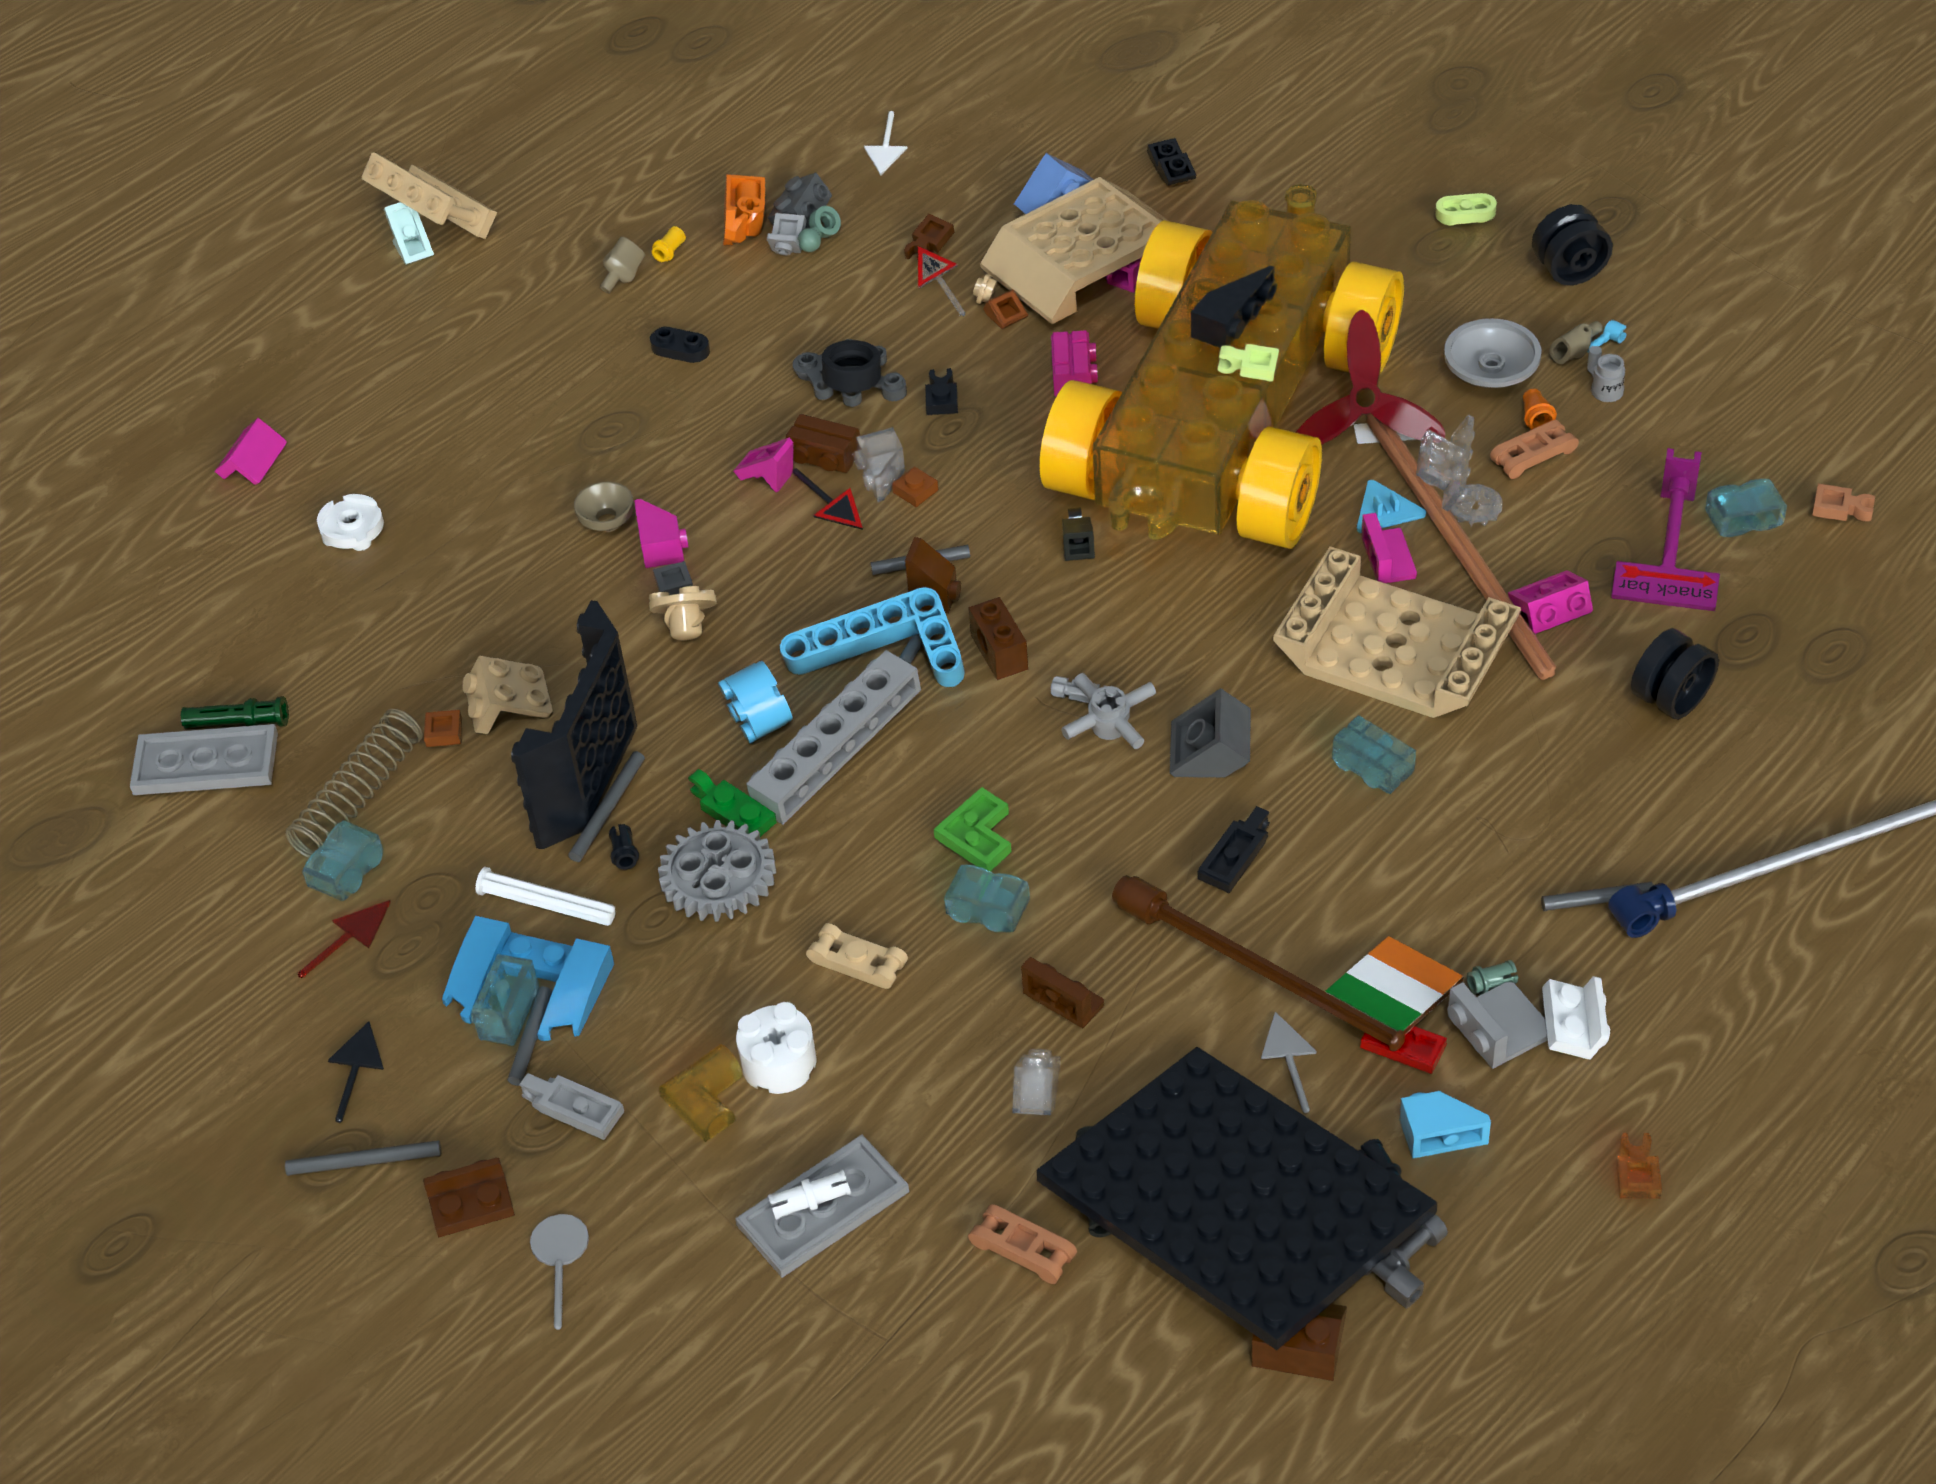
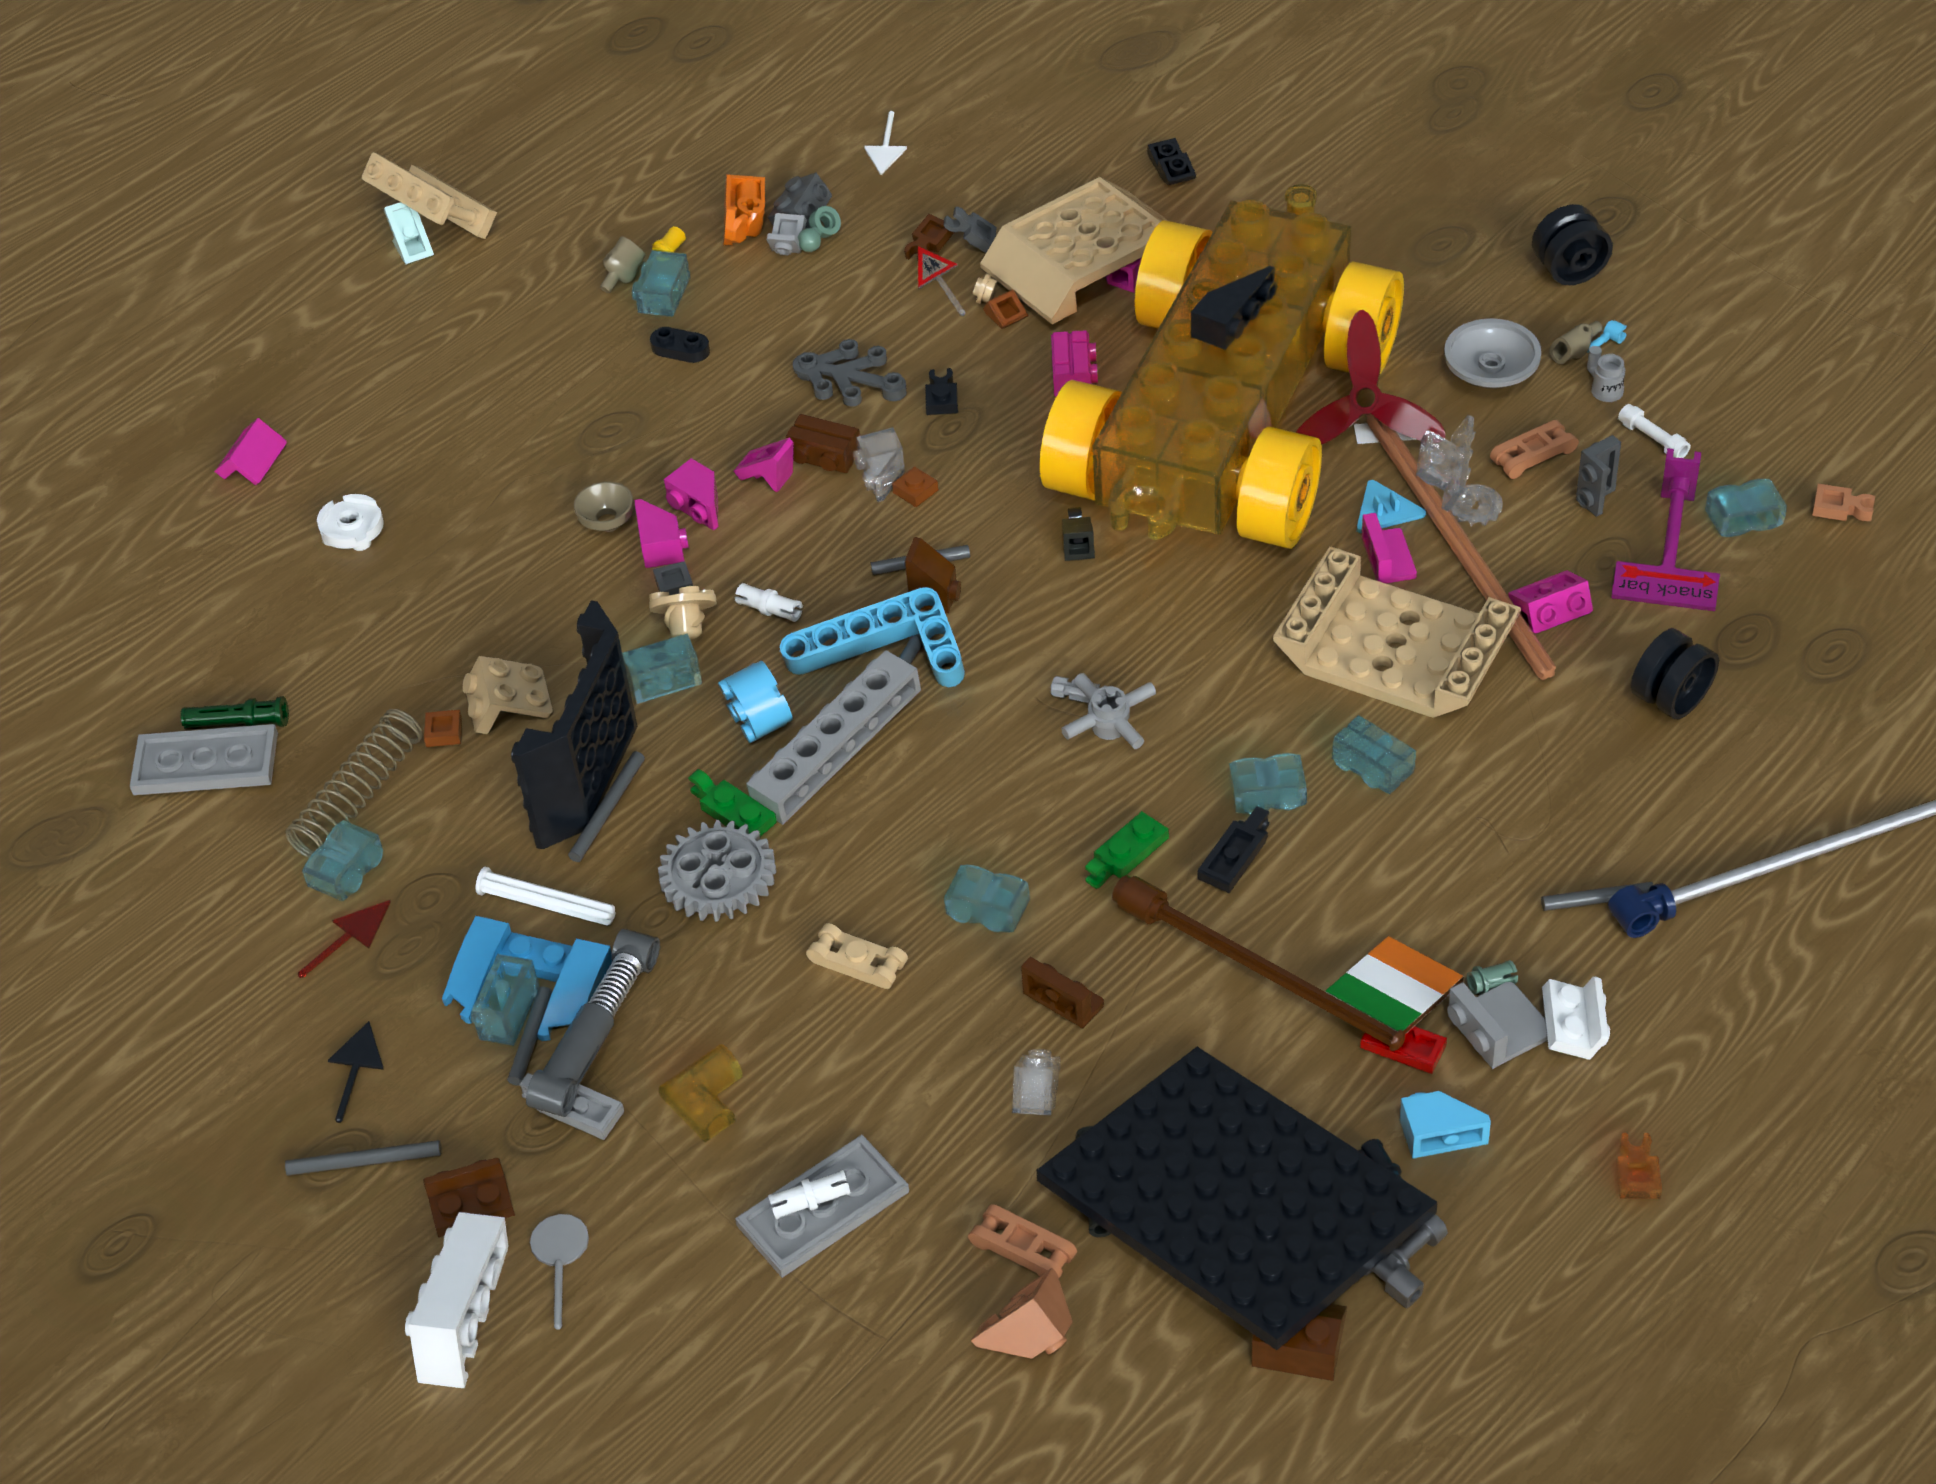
black pin [609,824,639,870] -> none
white brick [736,1002,817,1094] -> none
piece [793,468,863,530] -> none
black tyre [822,340,881,392] -> none
bright green plate [934,787,1012,874] -> none
reddish brown brick [968,597,1028,680] -> none
medium blue brick [1014,153,1094,214] -> none
dark grey slope [1170,688,1251,778] -> none
yellowish green plate [1217,344,1279,381] -> none
light grey piece [1261,1012,1317,1113] -> none
yellowish green plate [1435,193,1497,226] -> none
orange cone [1523,389,1557,429] -> none
none -> white wedge [405,1212,509,1388]
none -> dark grey piece [526,928,660,1117]
none -> clear light blue brick [622,633,702,704]
none -> clear light blue brick [632,250,690,317]
none -> dark pink slope [664,458,718,530]
none -> white pin [735,583,803,622]
none -> dark grey plate [944,207,997,253]
none -> nougat slope [971,1268,1073,1359]
none -> green plate [1085,811,1169,889]
none -> clear light blue brick [1229,753,1307,814]
none -> dark grey bracket [1576,435,1621,517]
none -> white bar [1618,404,1690,458]

